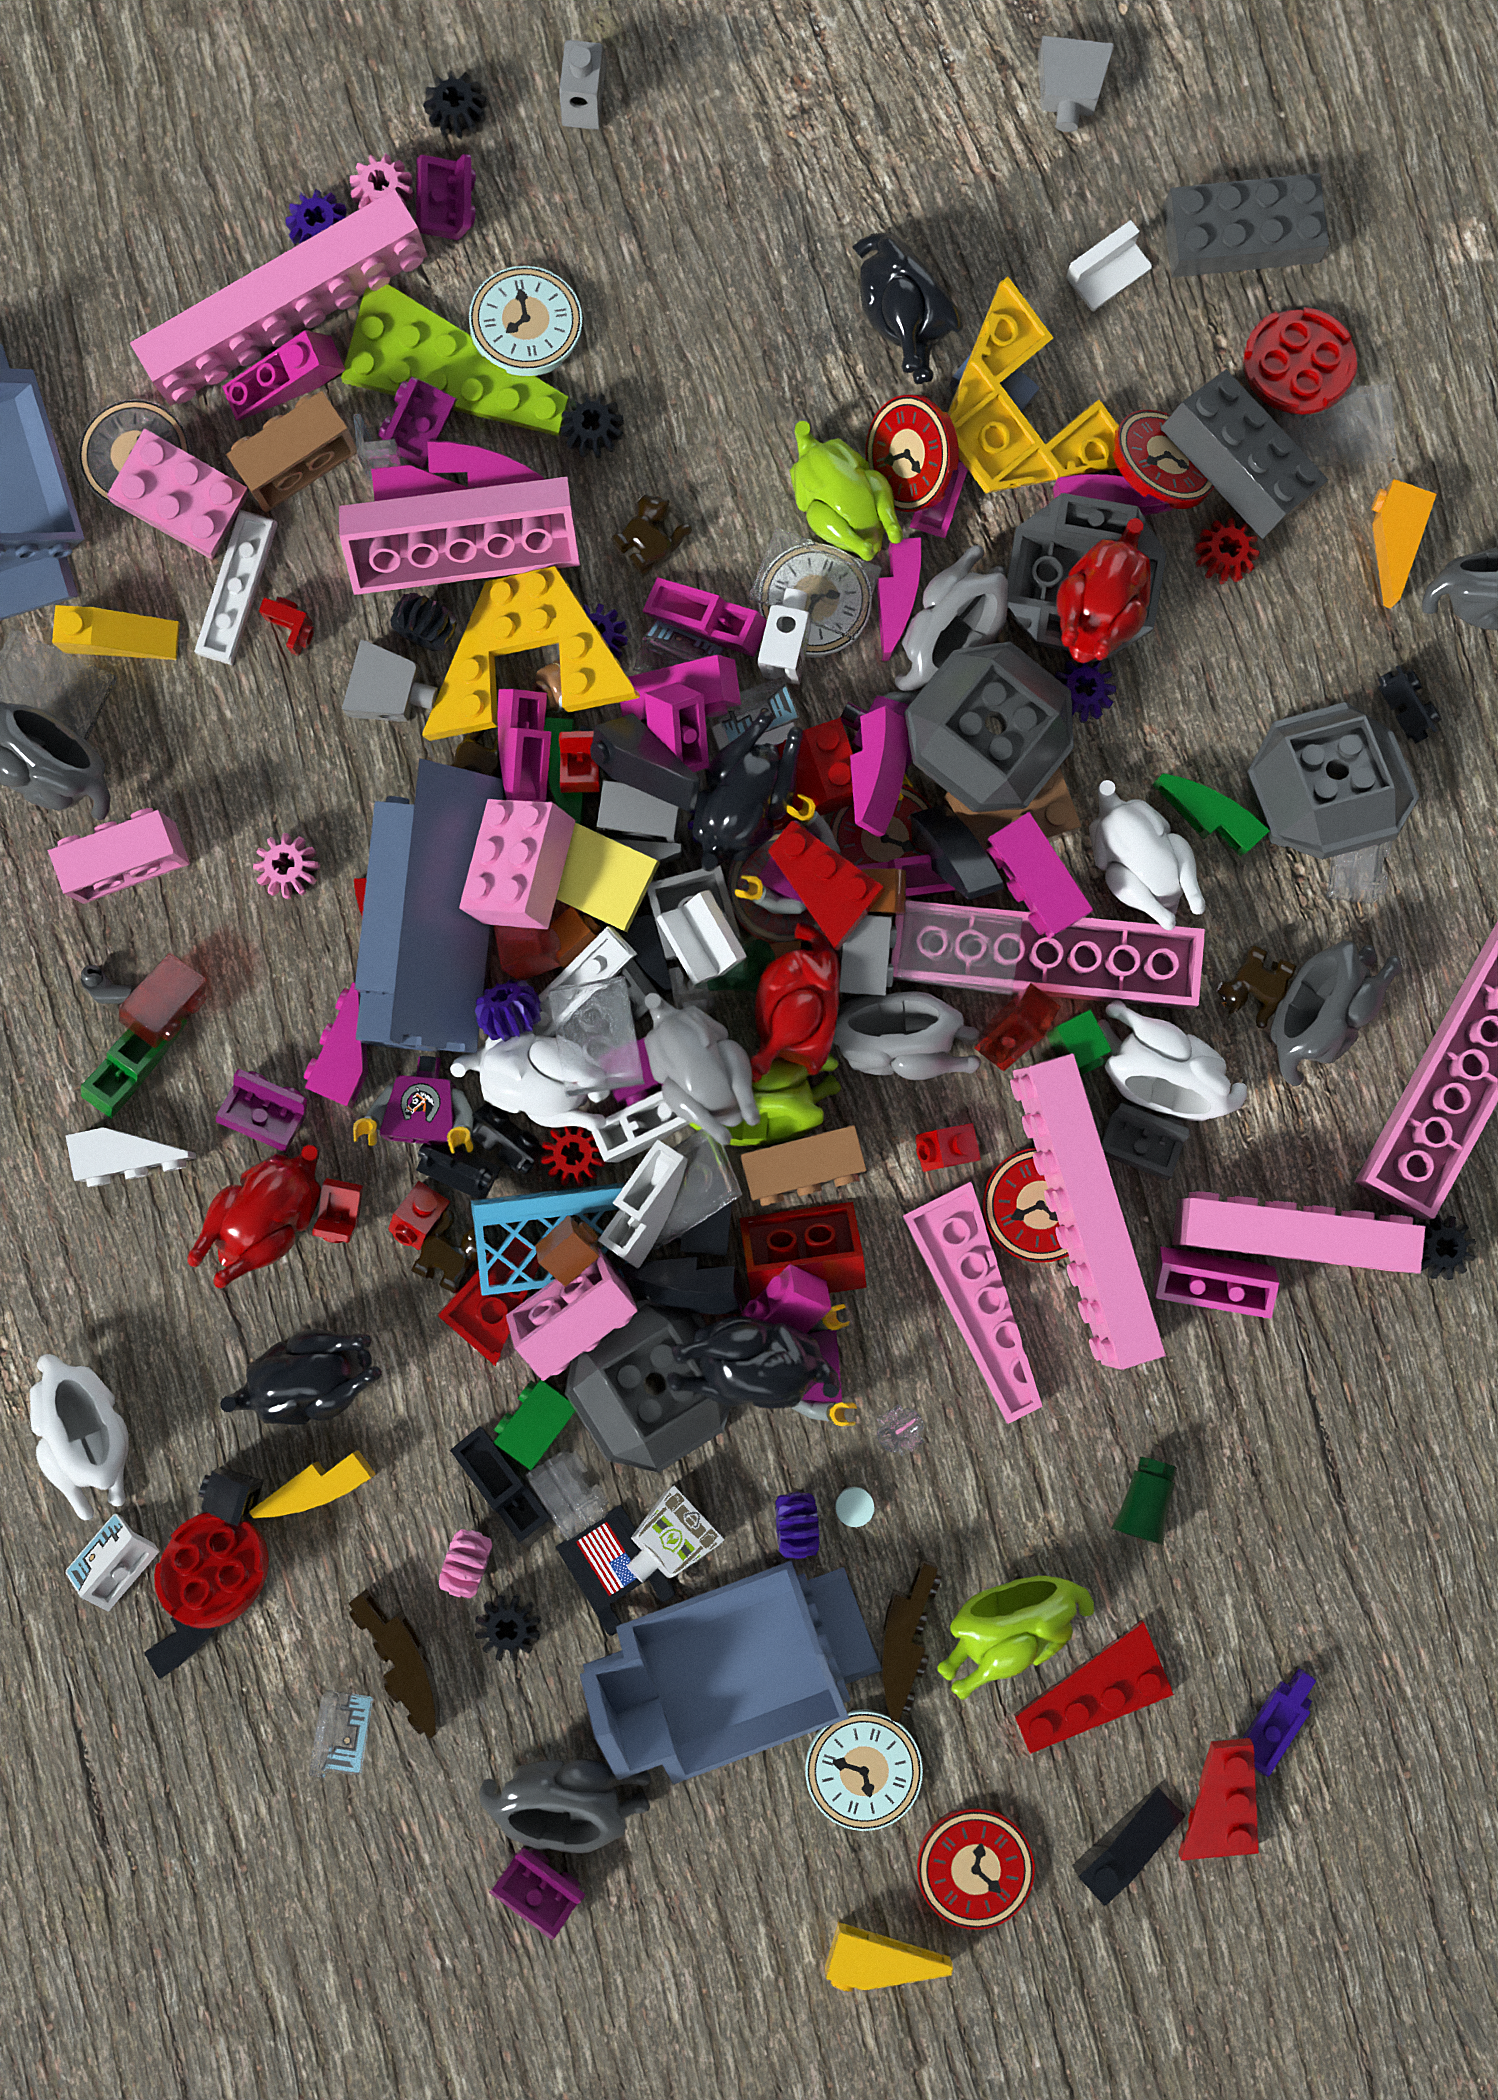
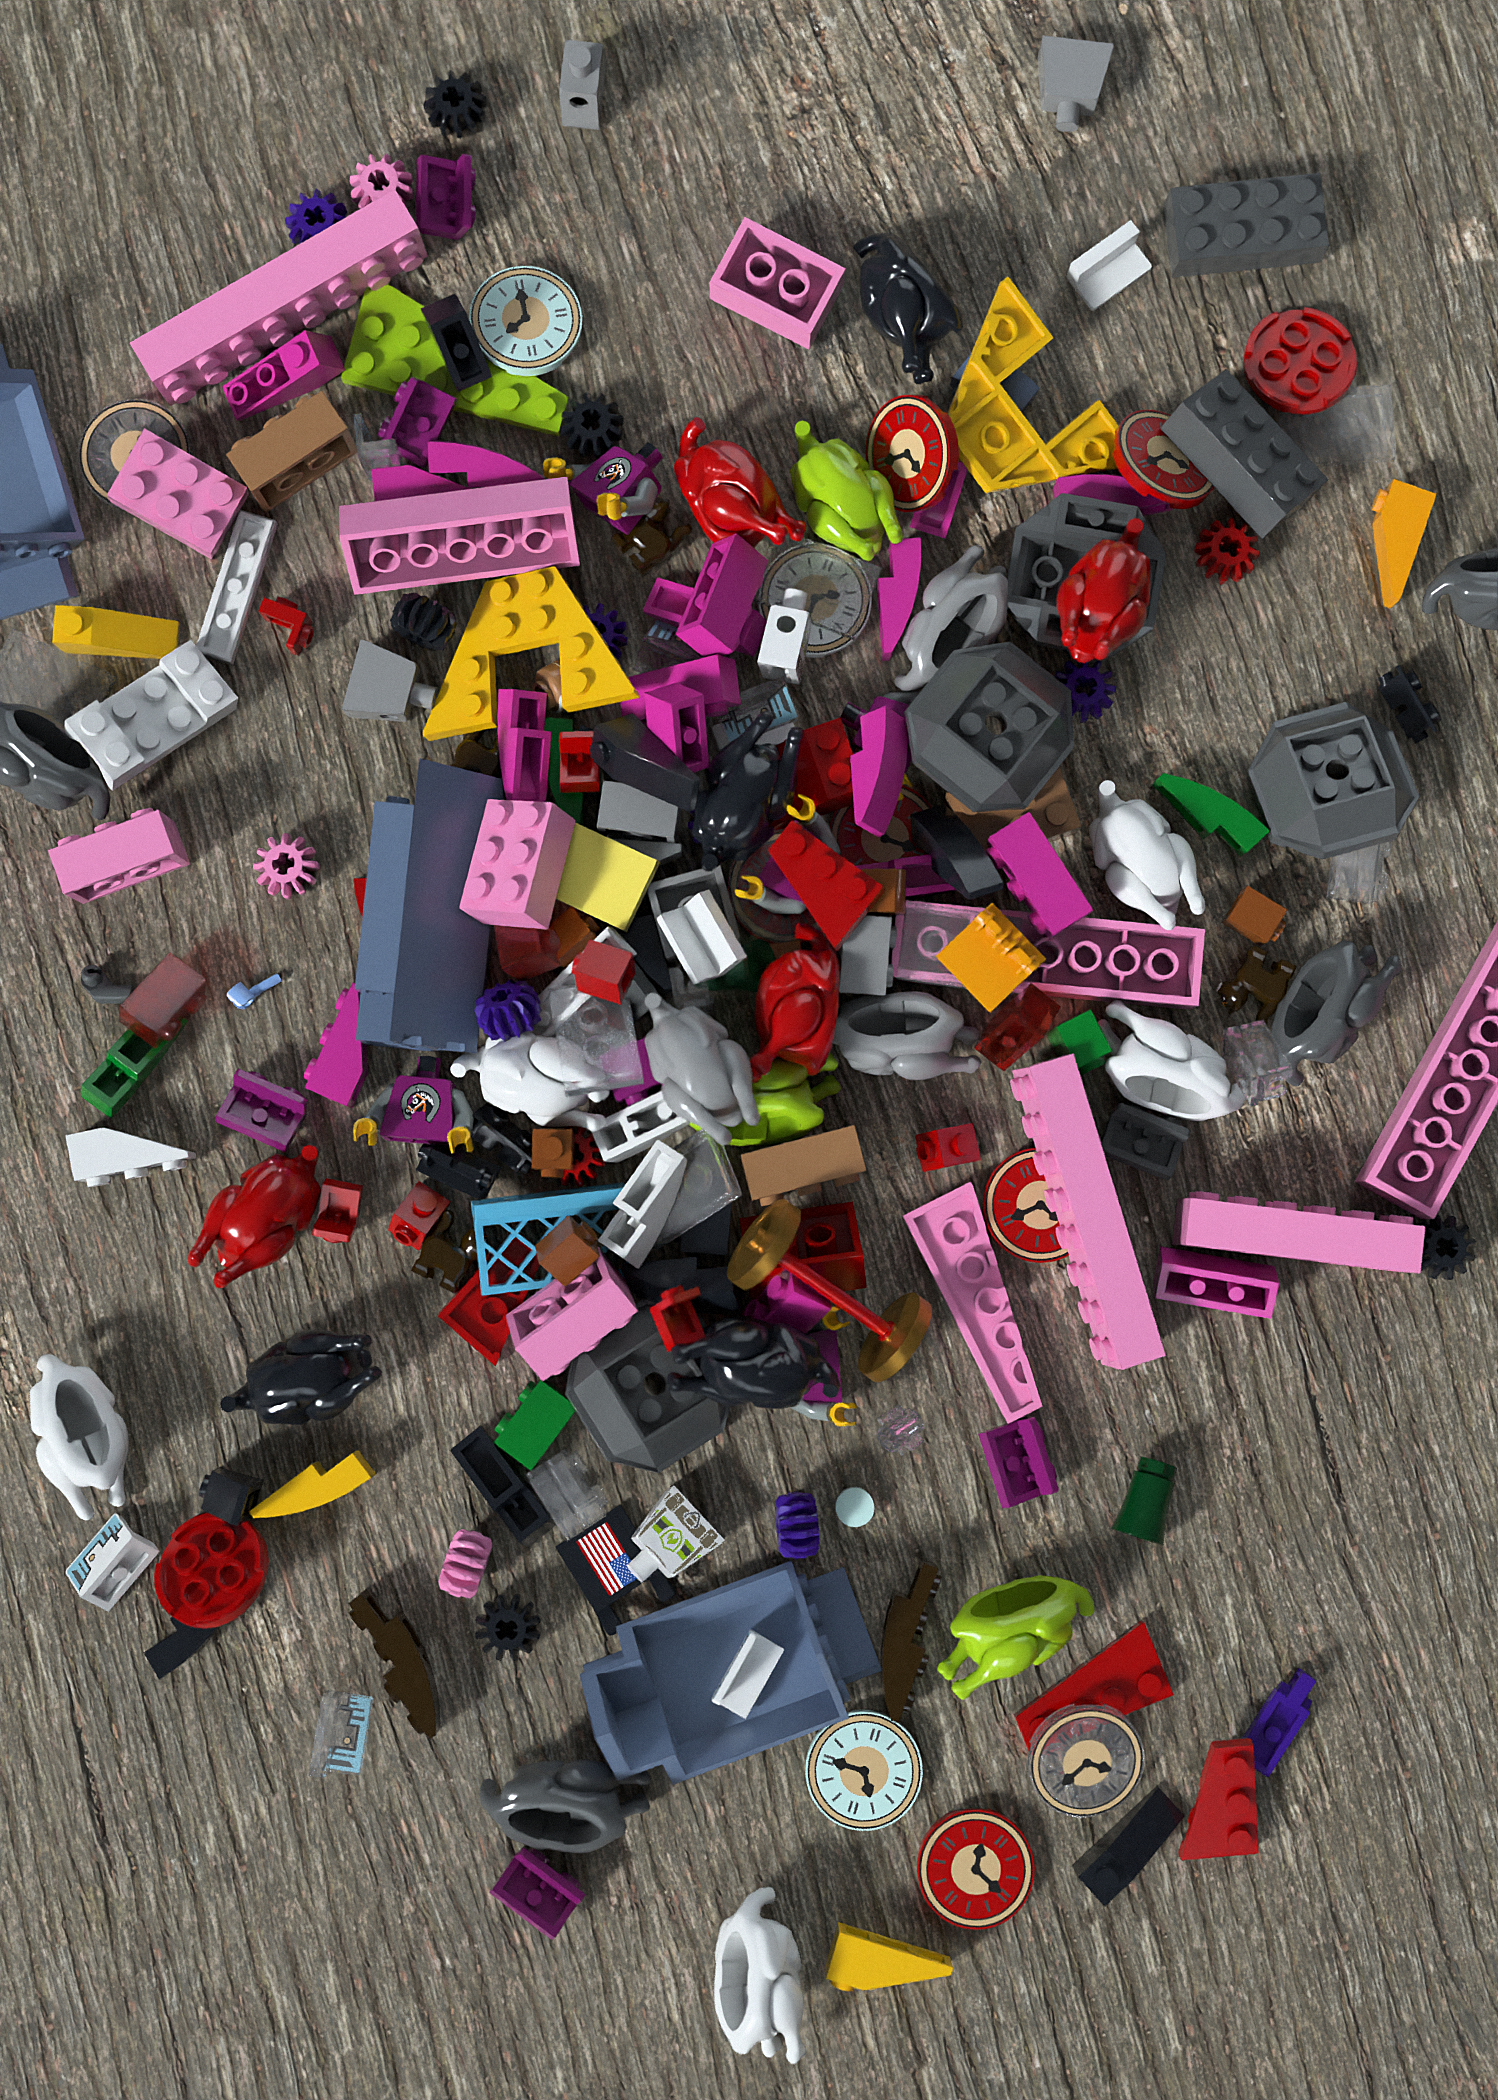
none -> white piece [64,640,238,791]
none -> light blue hand [227,973,282,1009]
none -> black slope [421,293,492,392]
none -> dark orange brick [532,1129,575,1177]
none -> torso [543,442,663,535]
none -> red brick [572,939,636,1005]
none -> red bracket [649,1285,705,1352]
none -> red piece [674,417,807,549]
none -> dark pink brick [676,533,769,658]
none -> bright pink brick [710,217,846,349]
none -> white panel [711,1629,784,1719]
none -> white piece [714,1887,806,2064]
none -> pearl gold piece [727,1198,932,1383]
none -> light orange hinge [935,903,1046,1013]
none -> magenta bracket [978,1417,1059,1508]
none -> tile [1027,1704,1145,1818]
none -> dark orange brick [1221,886,1288,946]
none -> clear hinge [1222,1020,1293,1107]

